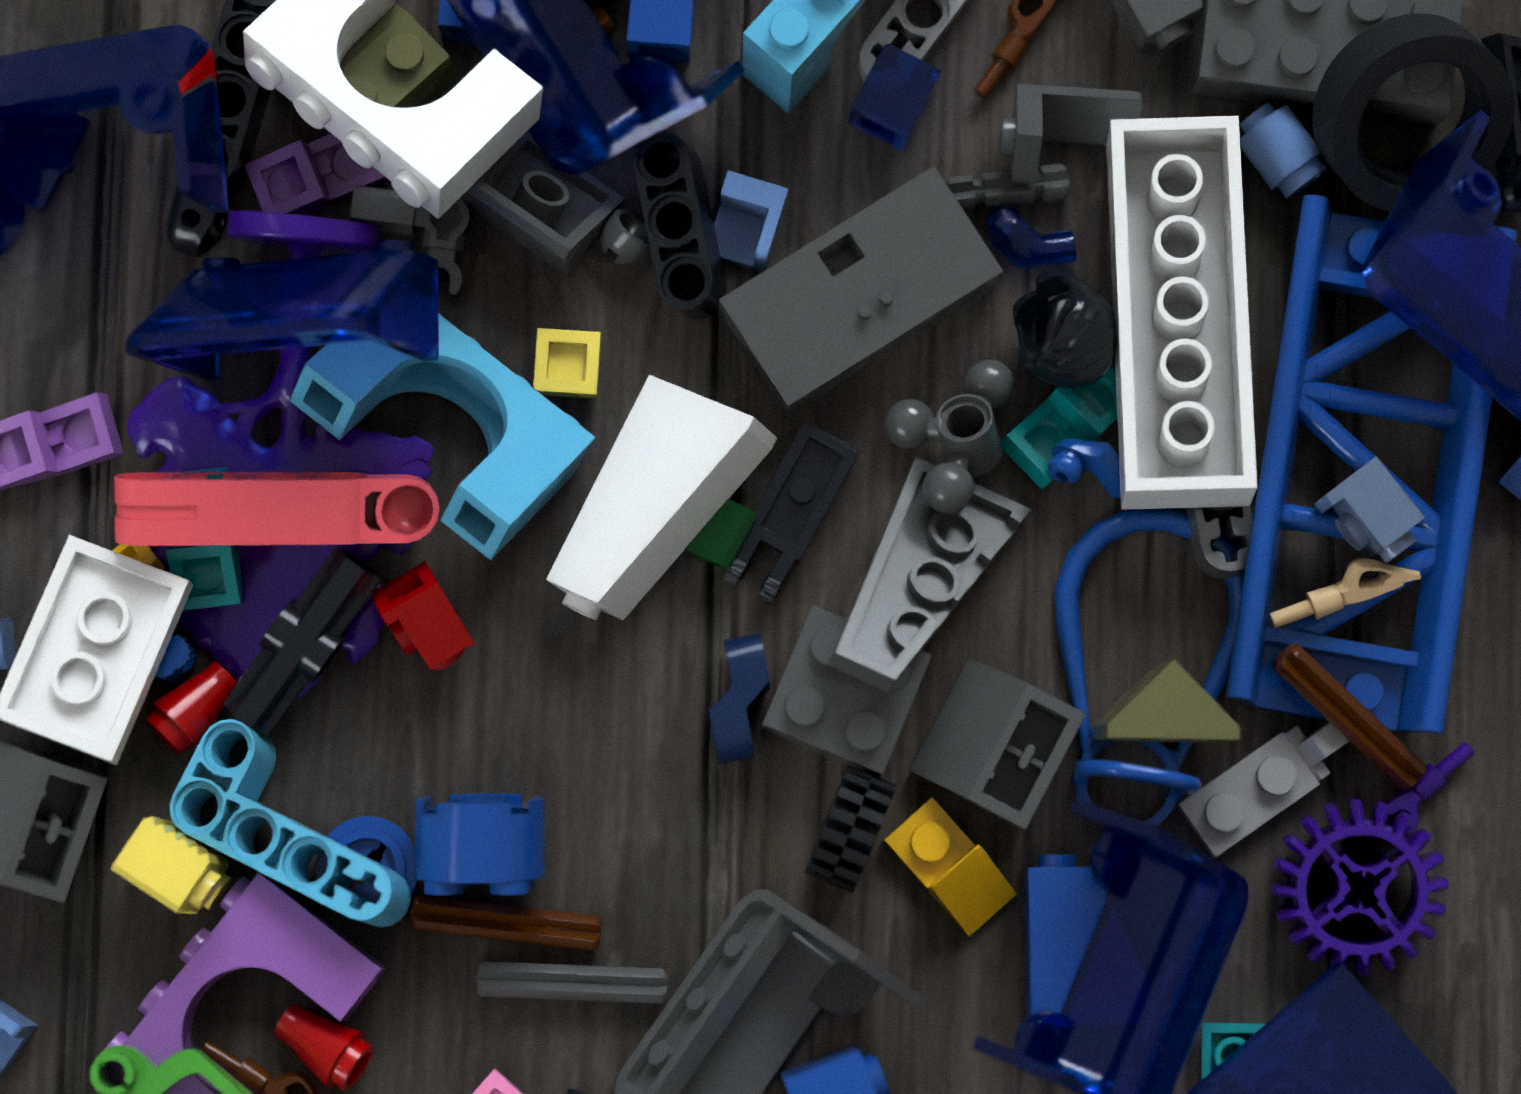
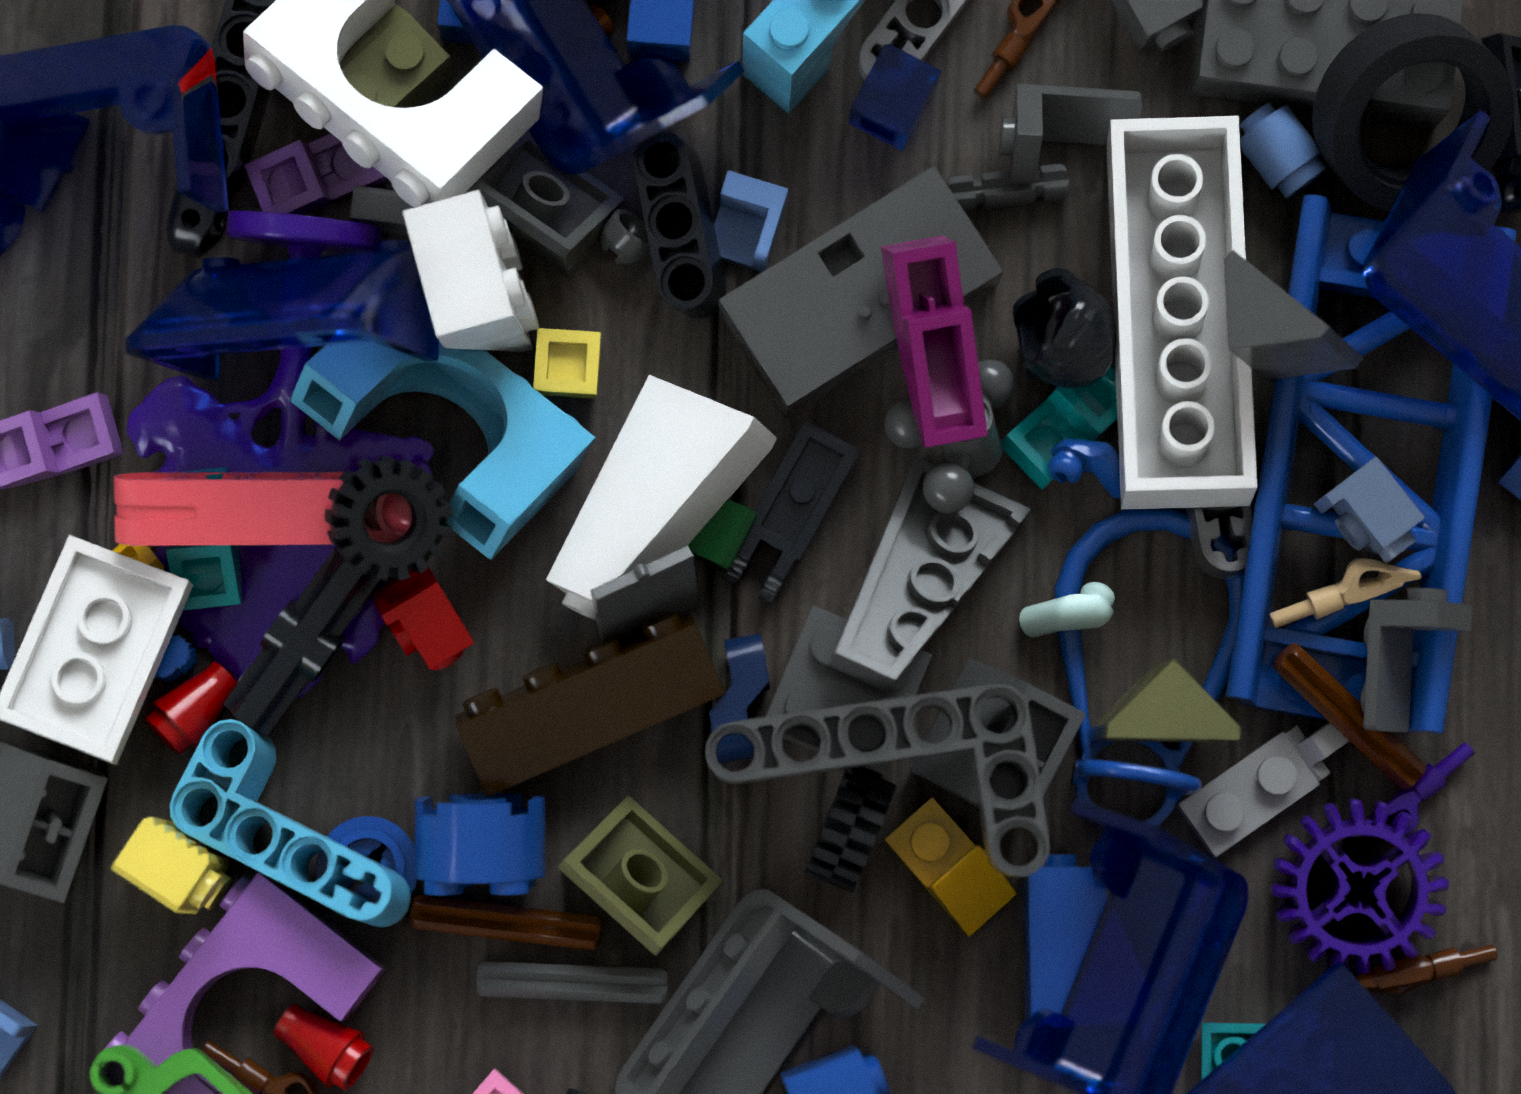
clear blue arm [987,206,1077,269] -> none
none -> black tyre [325,456,453,581]
none -> white slope [403,190,539,352]
none -> dark brown brick [455,612,726,797]
none -> olive slope [558,795,723,956]
none -> dark grey piece [590,546,700,644]
none -> dark grey beam [705,684,1049,877]
none -> magenta slope [880,235,988,448]
none -> light aqua arm [1019,582,1115,638]
none -> dark grey slope [1224,249,1364,380]
none -> reddish brown hand [1355,945,1497,994]
none -> dark grey bracket [1361,588,1473,733]

